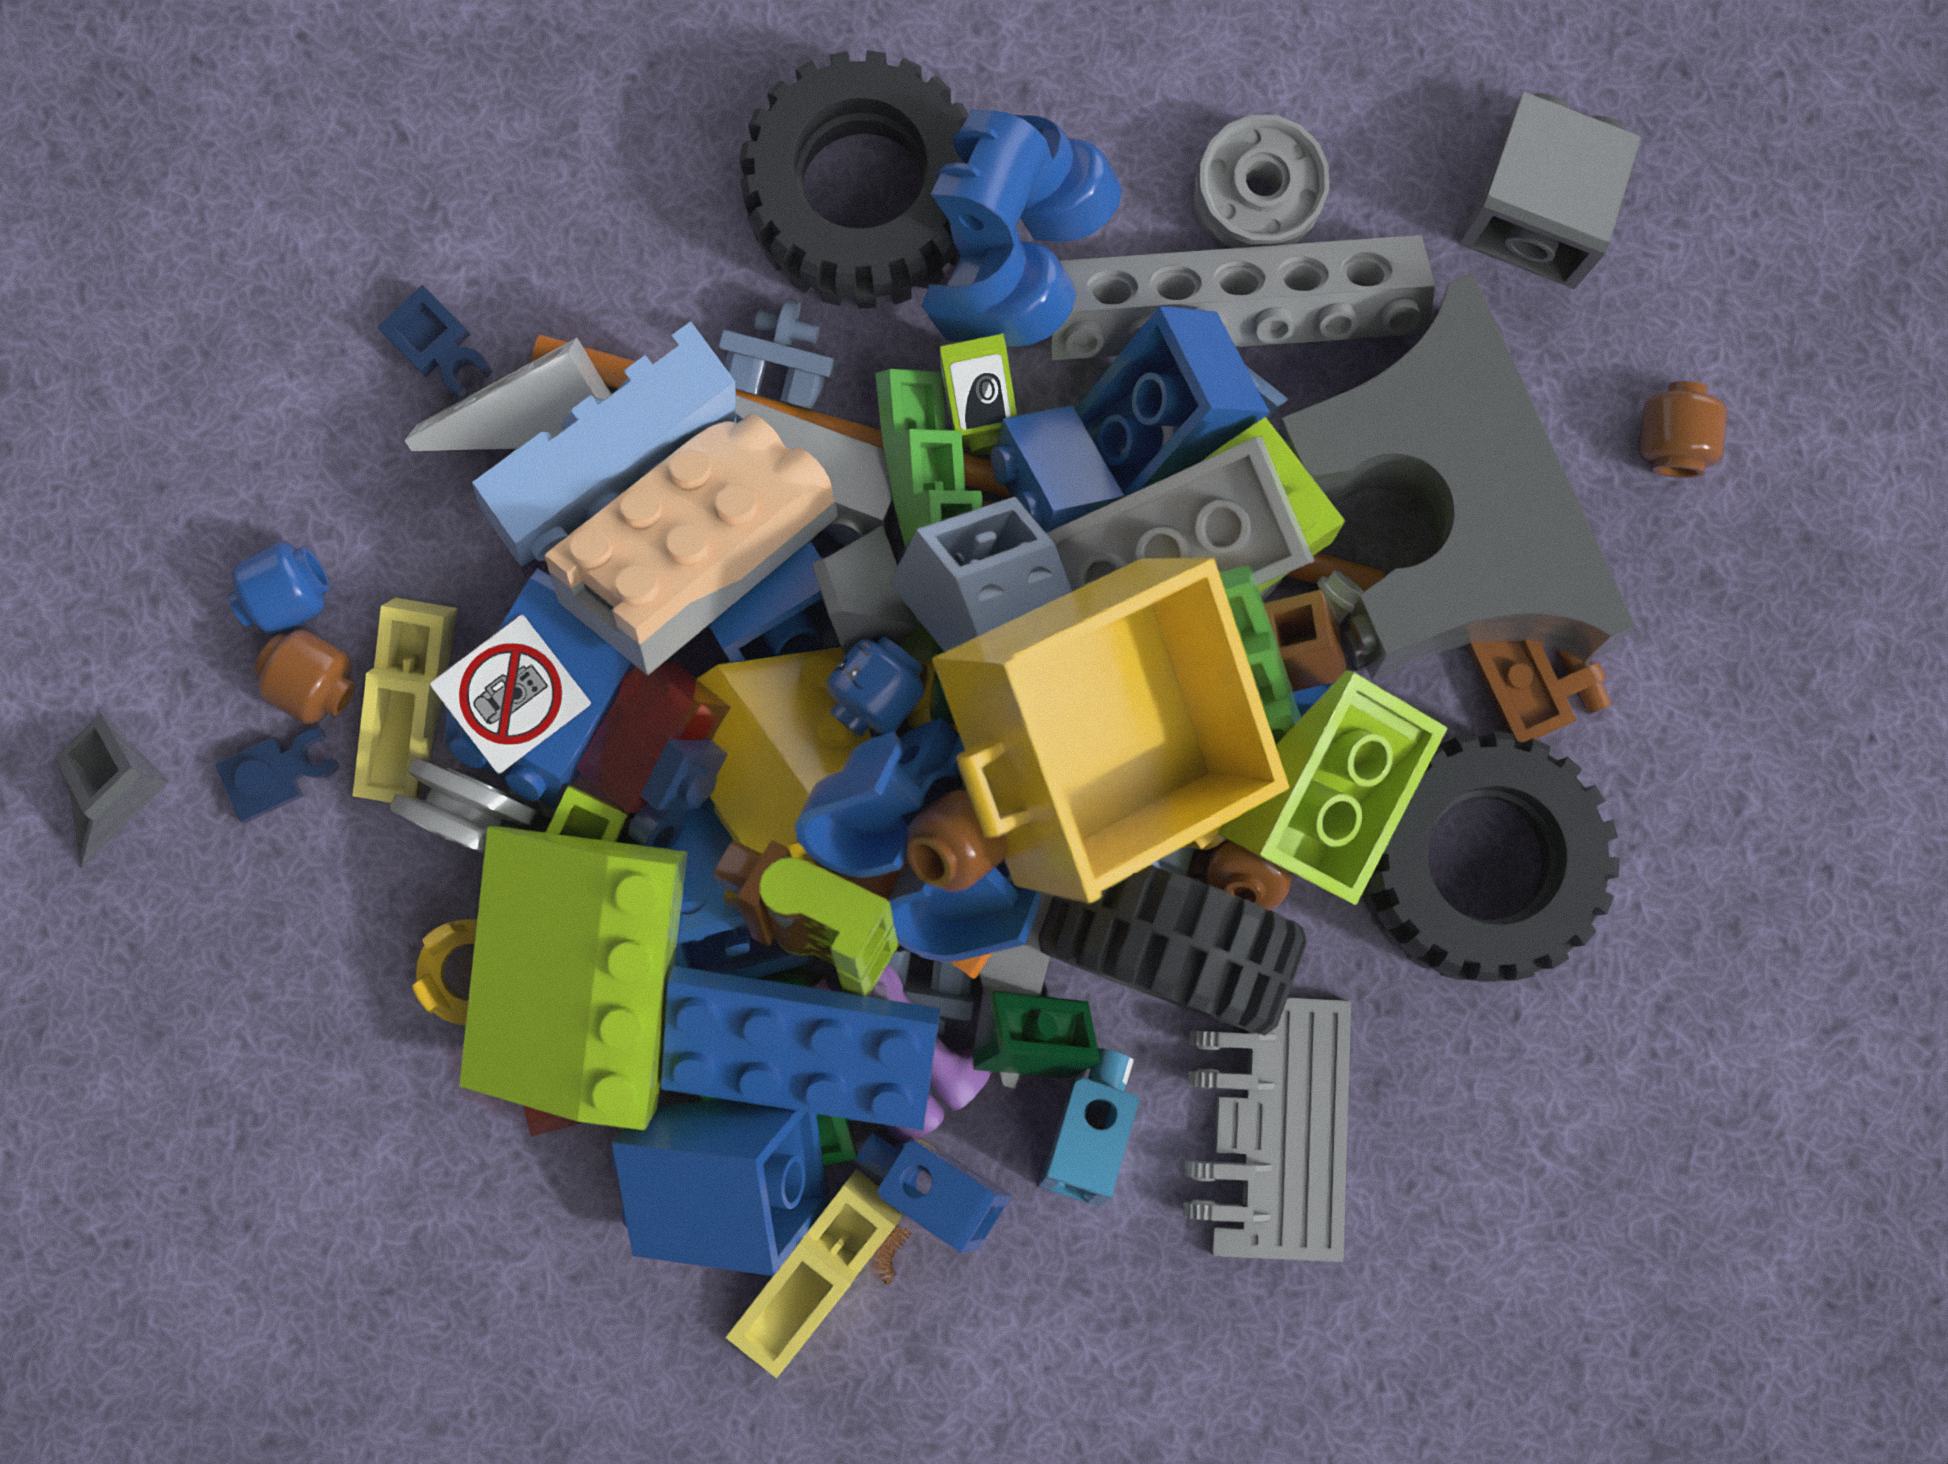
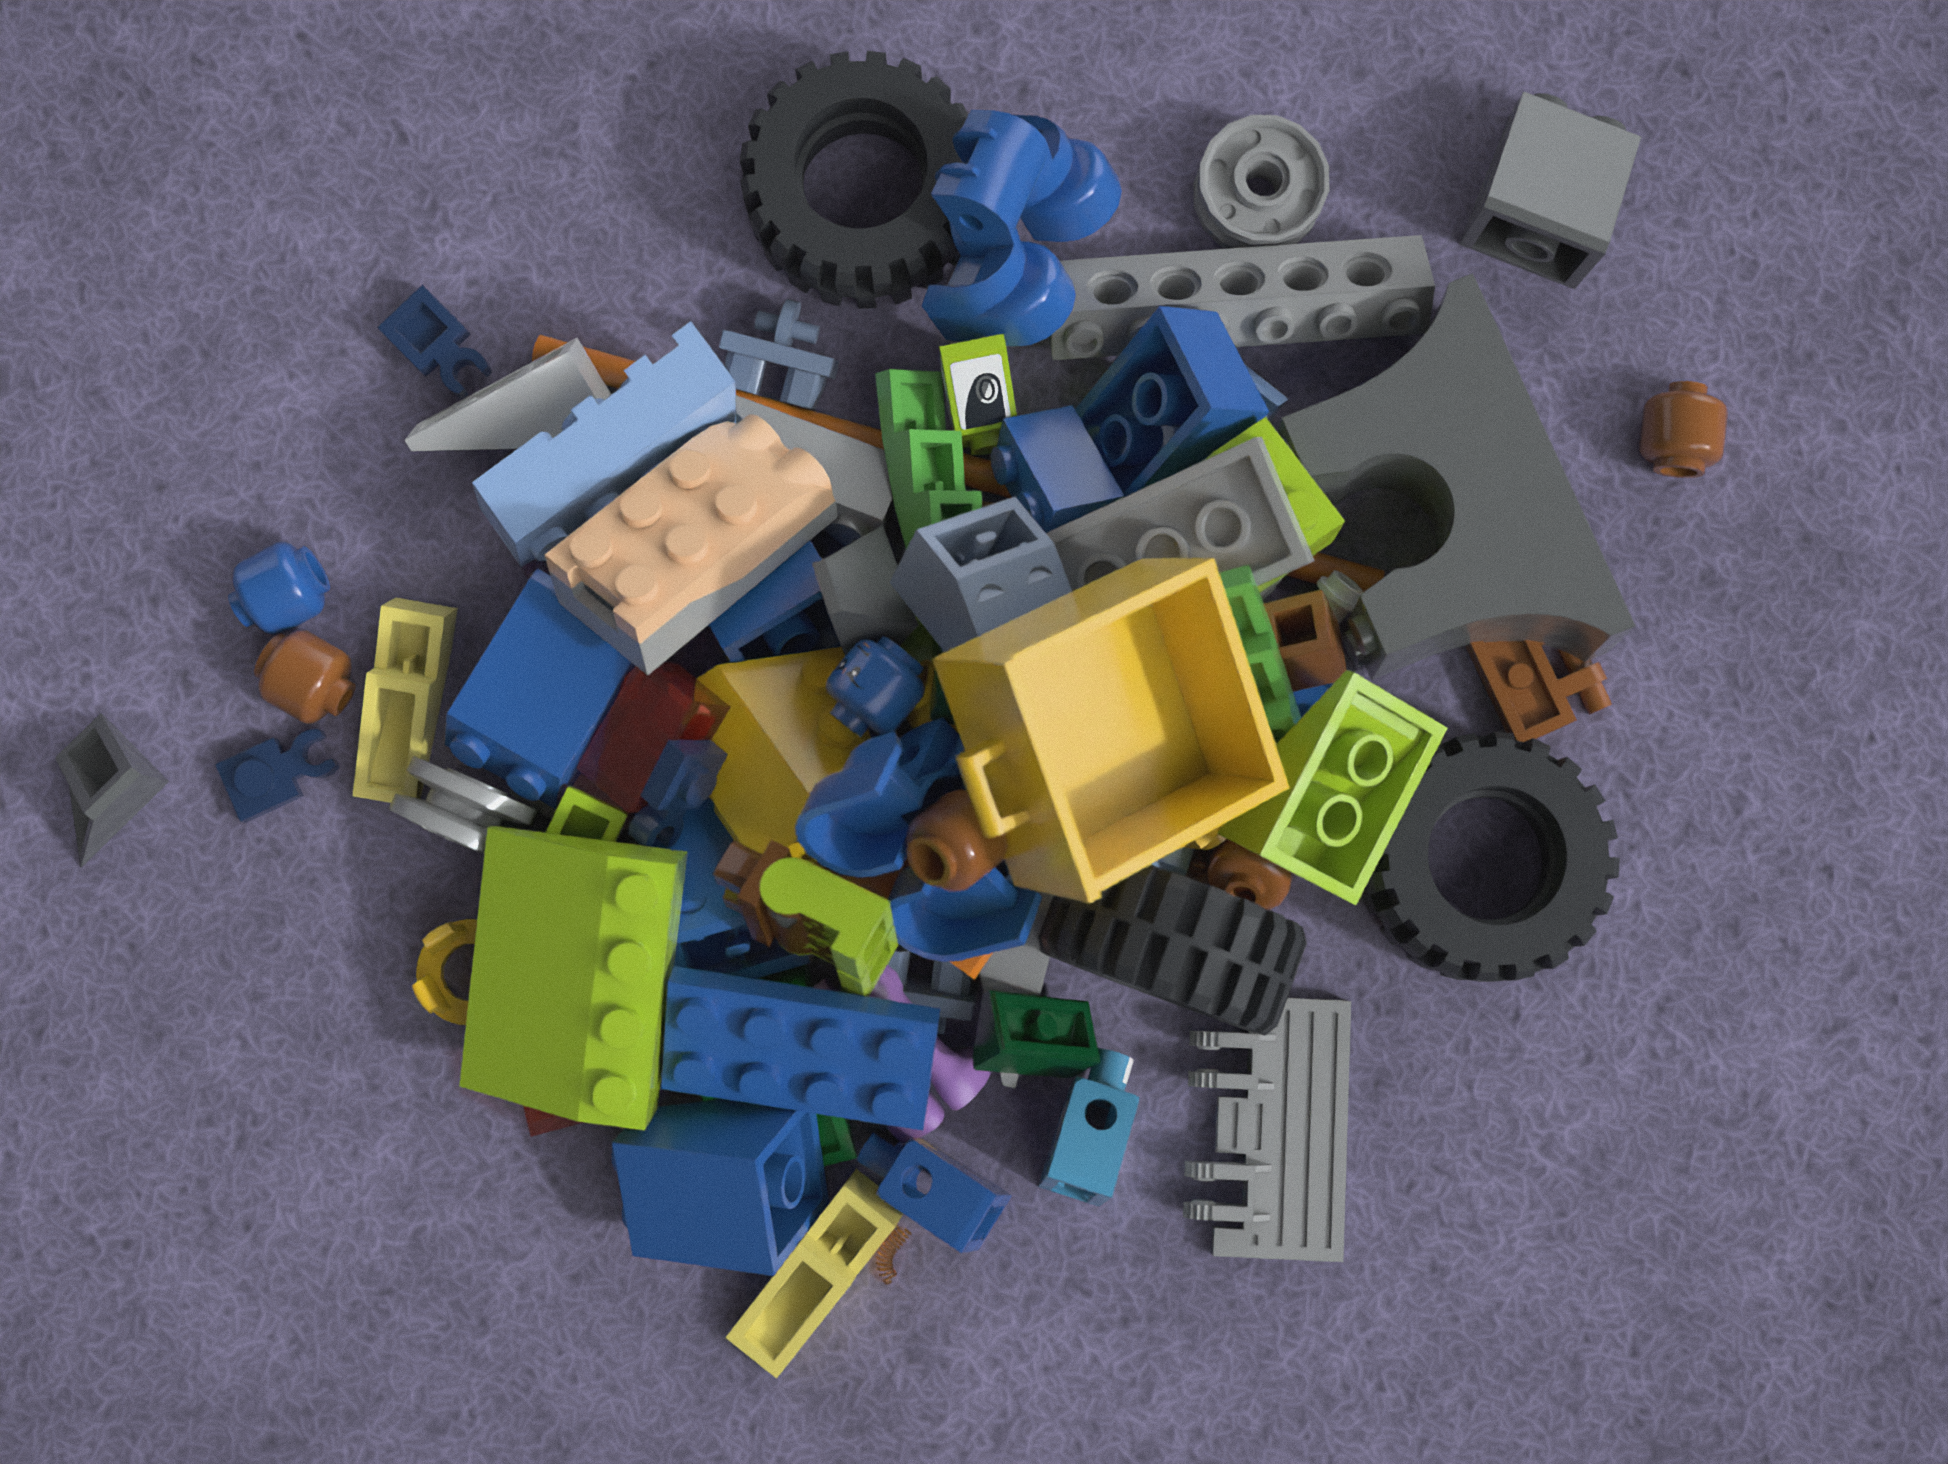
sticker [430,615,591,773] -> none

